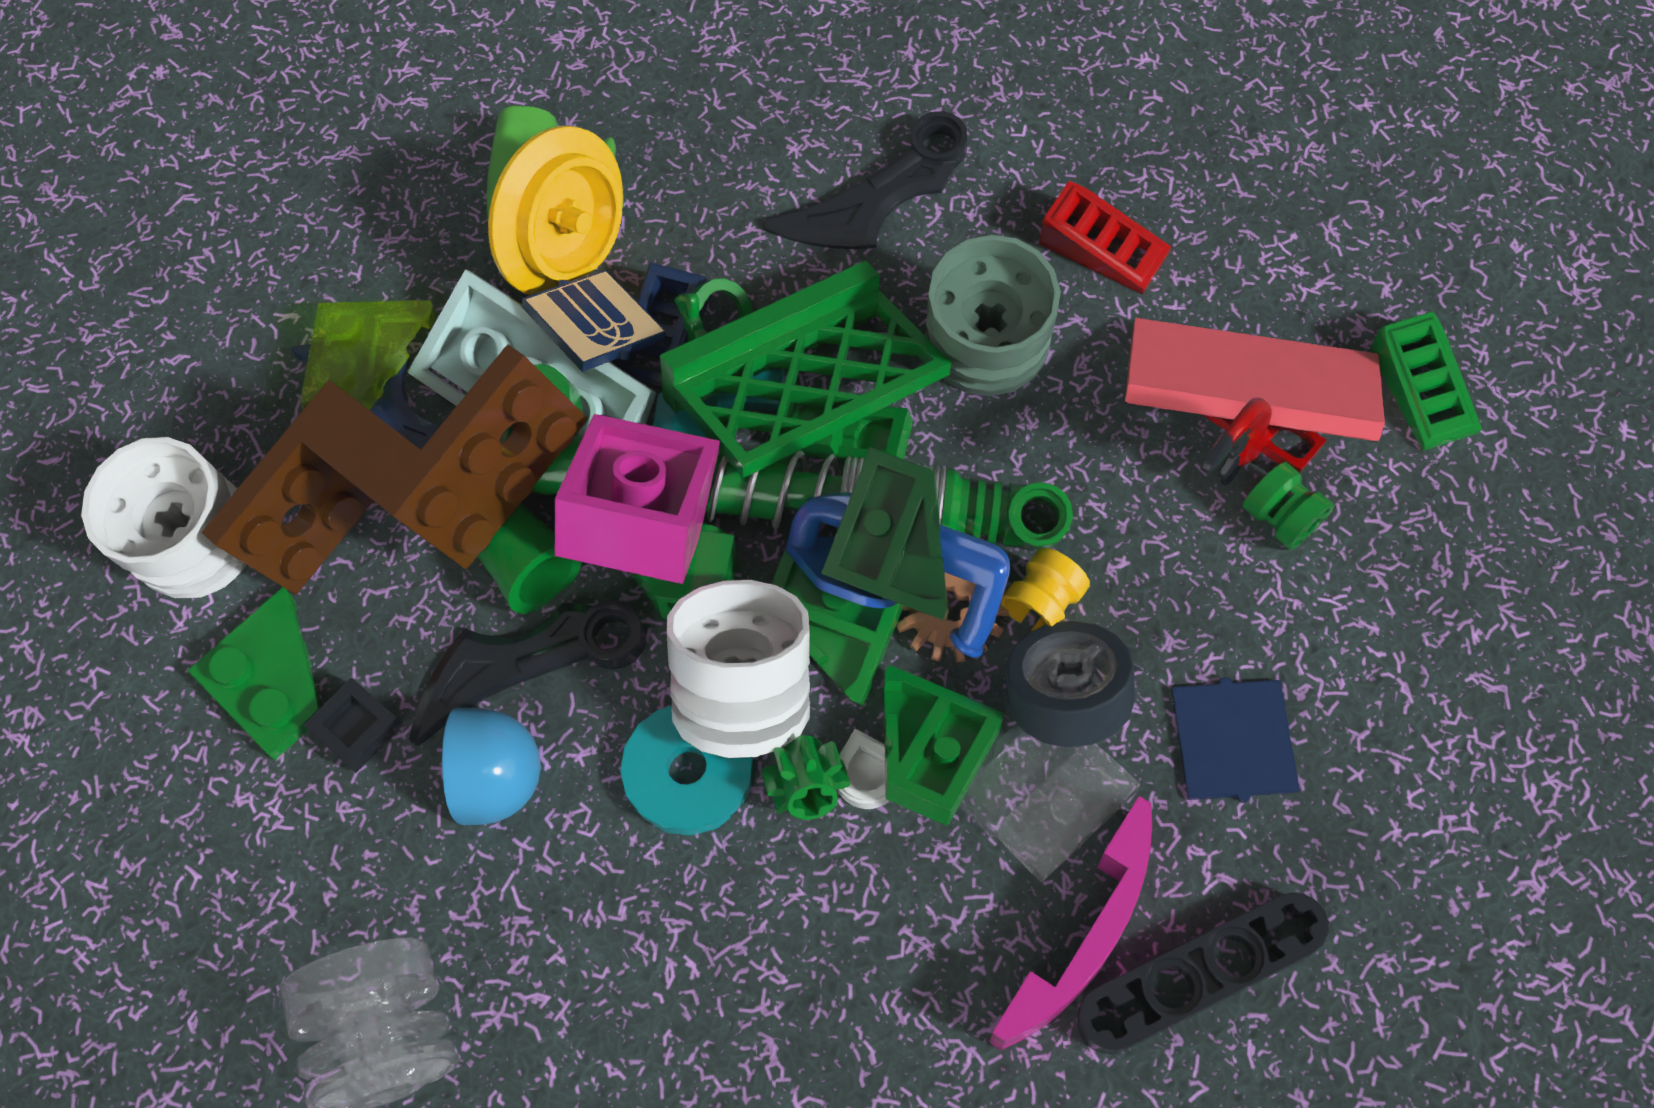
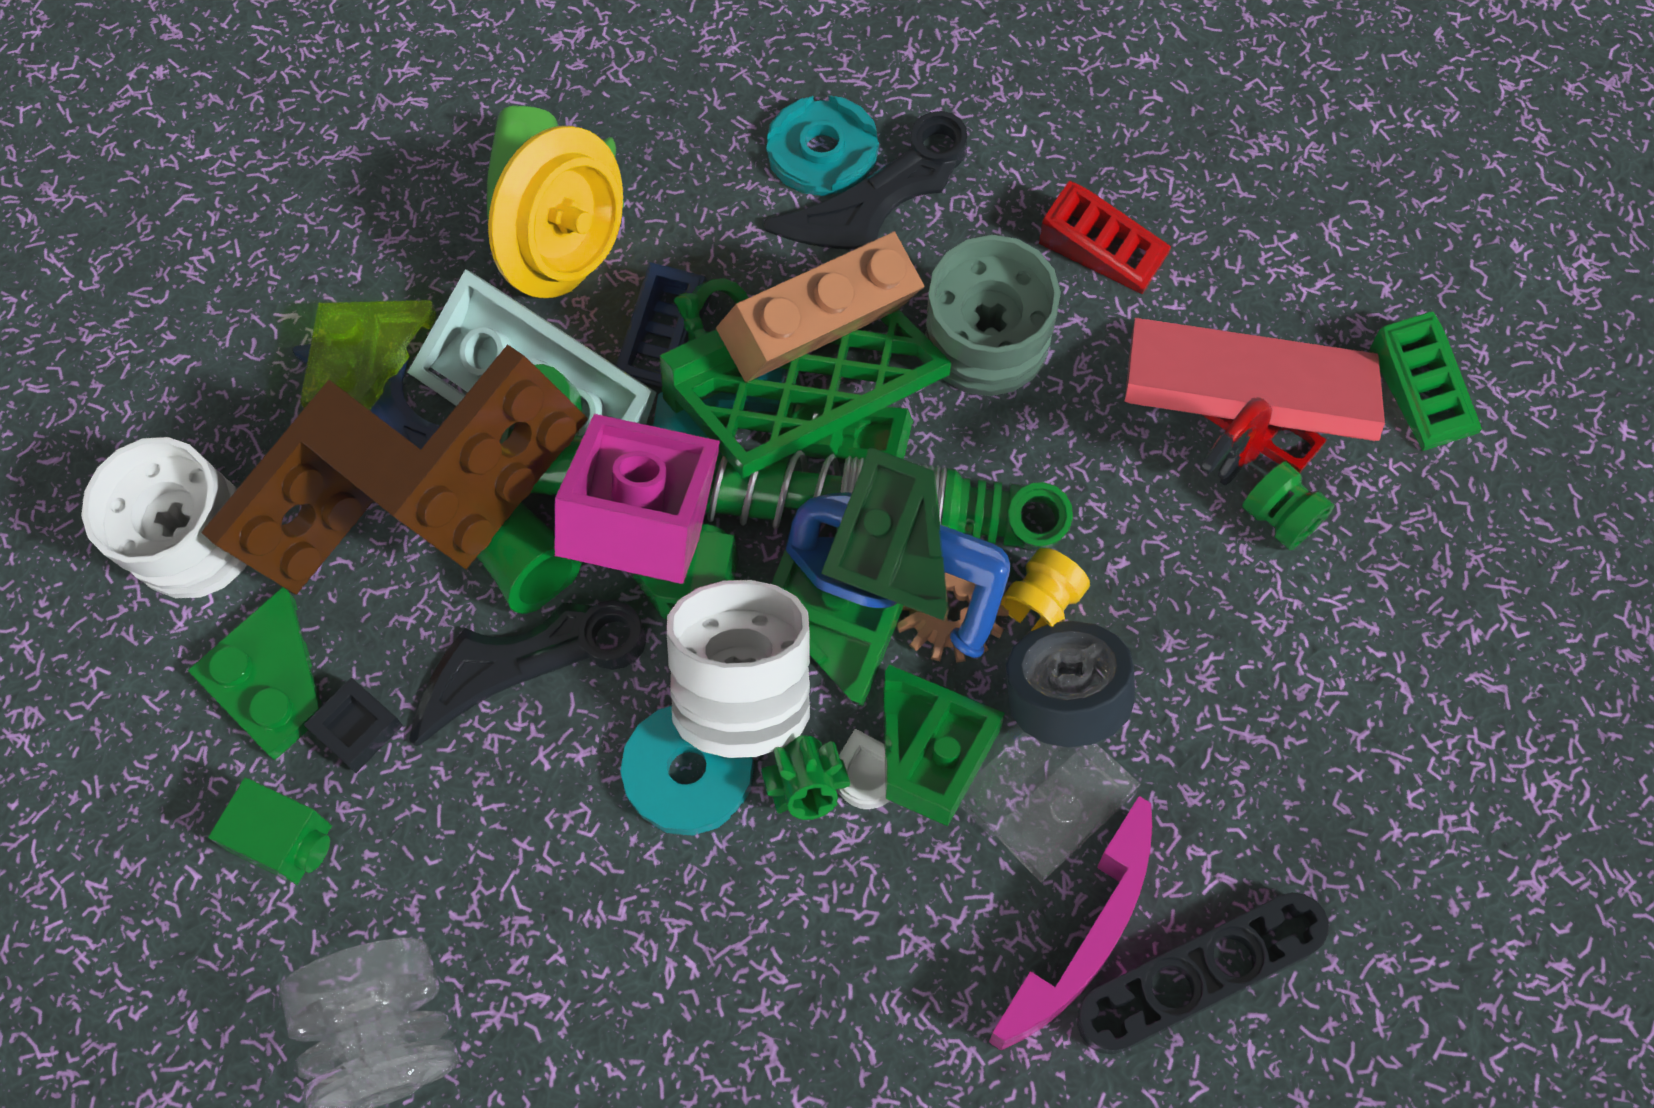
dark azure helmet [442,707,541,825] -> none
piece [522,269,666,372] -> none
dark blue piece [1171,677,1300,803] -> none
none -> green brick [208,777,332,885]
none -> nougat brick [716,231,925,383]
none -> teal tile [766,95,879,196]

